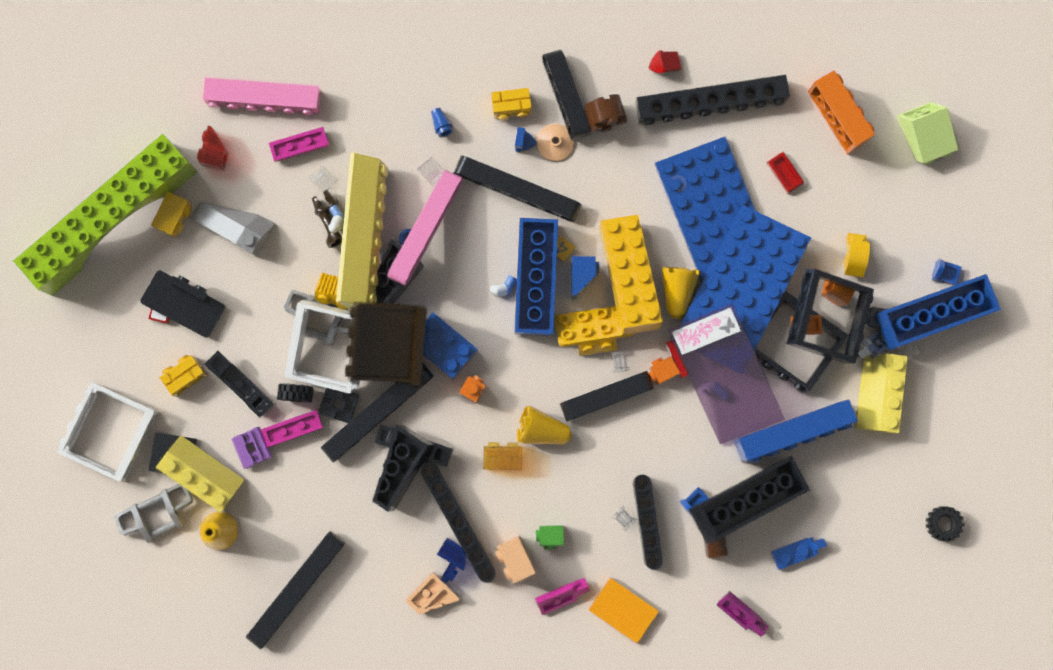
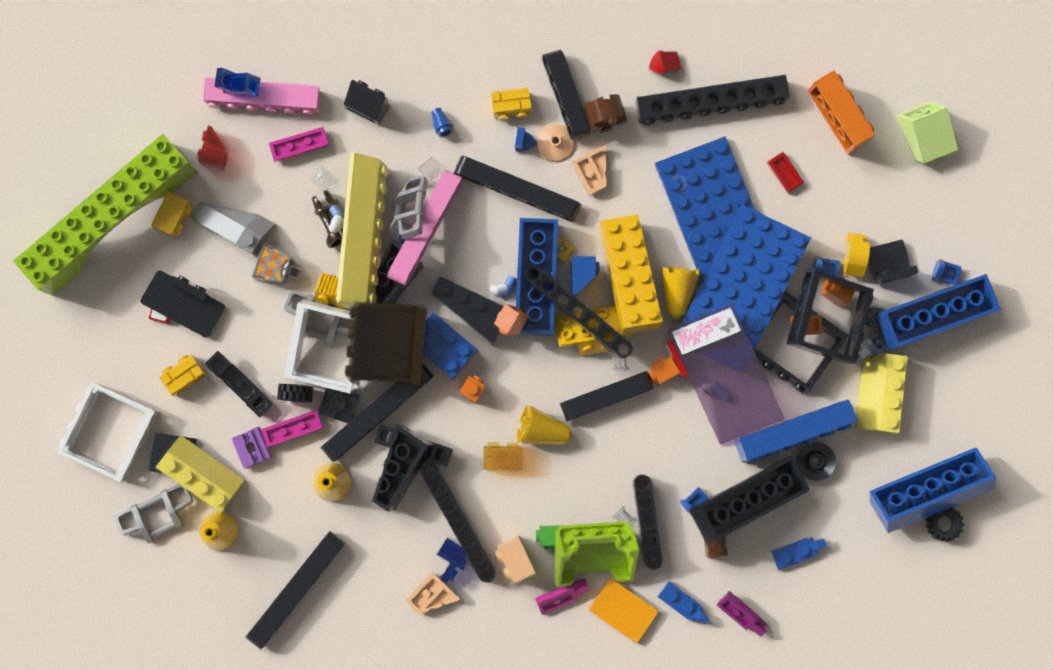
none -> clear blue brick [214,68,261,97]
none -> torso [252,243,301,284]
none -> yellow cone [313,463,351,502]
none -> black slope [344,79,389,126]
none -> light grey bar [390,175,428,239]
none -> black wedge [431,276,504,345]
none -> orange brick [494,304,529,336]
none -> black beam [524,265,633,359]
none -> lime windscreen [555,522,639,587]
none -> light nougat wing [572,145,607,196]
none -> blue hinge [657,581,710,624]
none -> black dish [797,442,836,481]
none -> blue tile [813,257,840,276]
none -> black bracket [869,239,918,285]
none -> blue brick [870,447,996,533]

